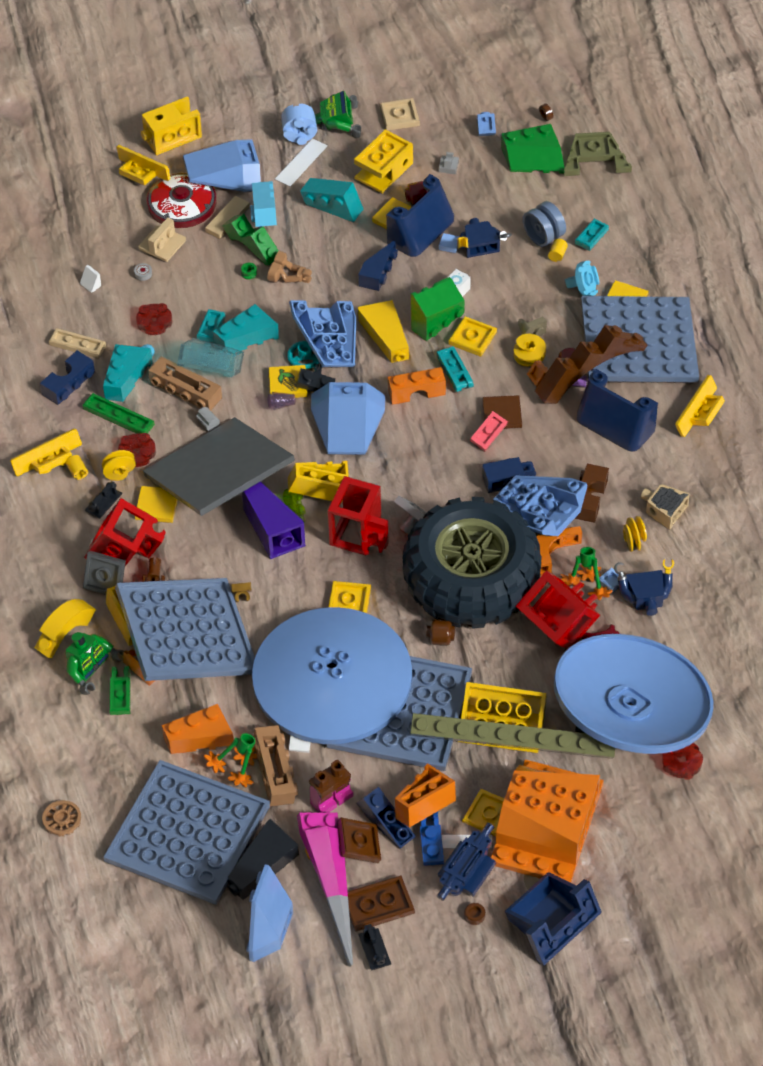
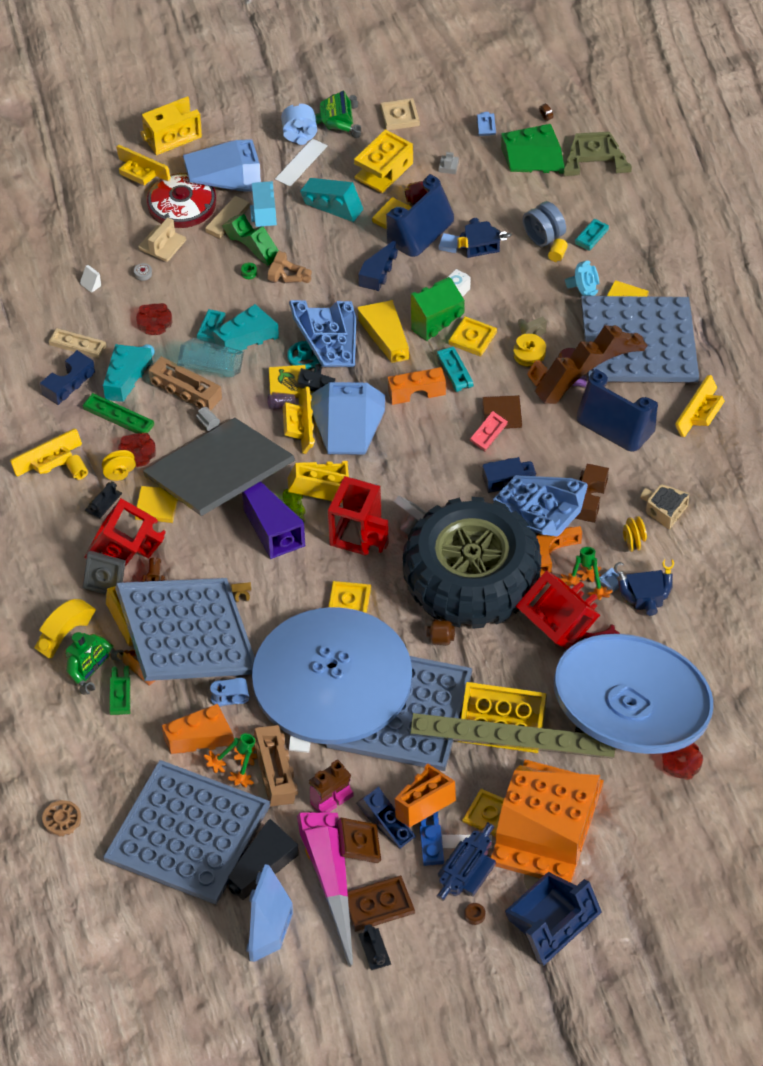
none -> medium blue piece [210,678,250,707]
none -> yellow bracket [283,387,315,454]

